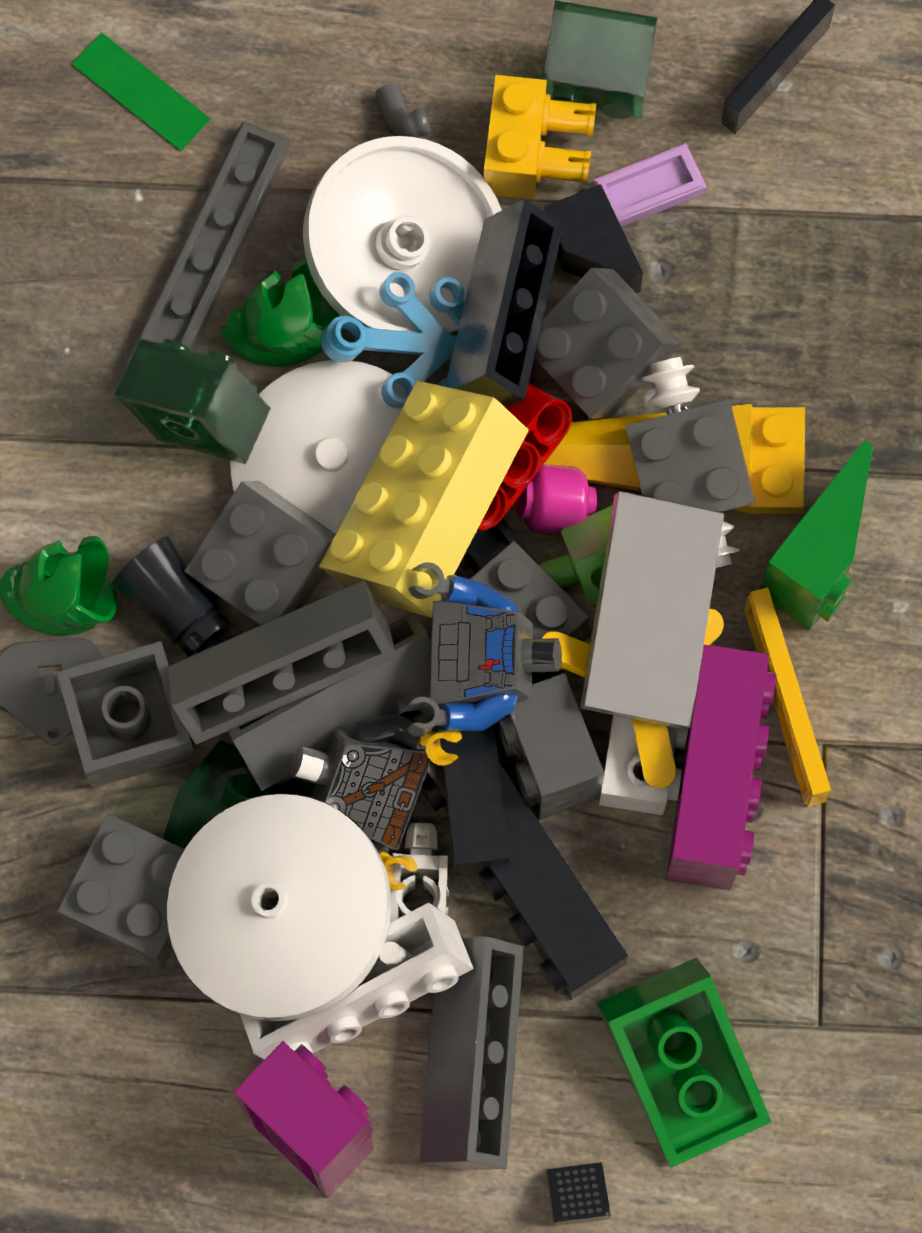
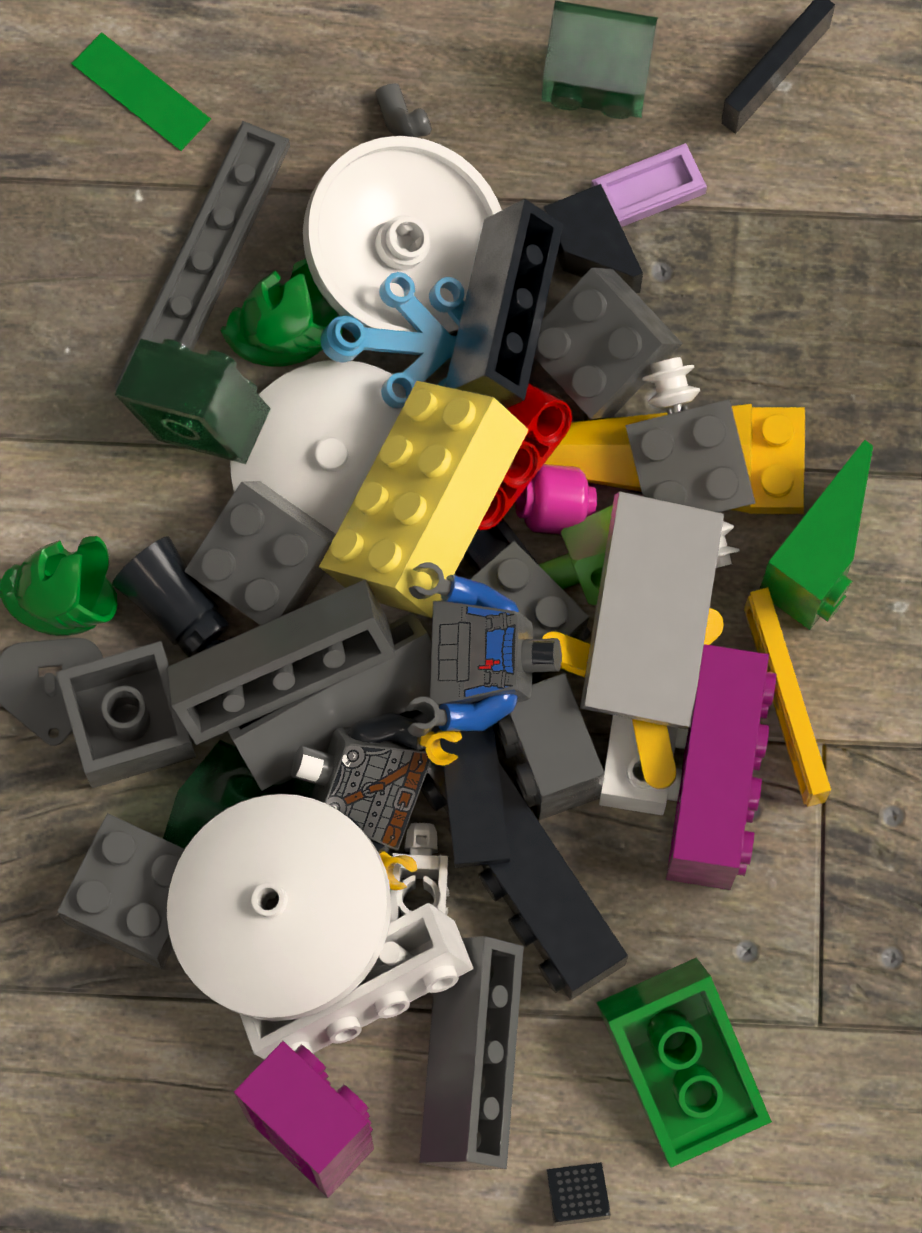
yellow brick [484,75,596,200] -> none

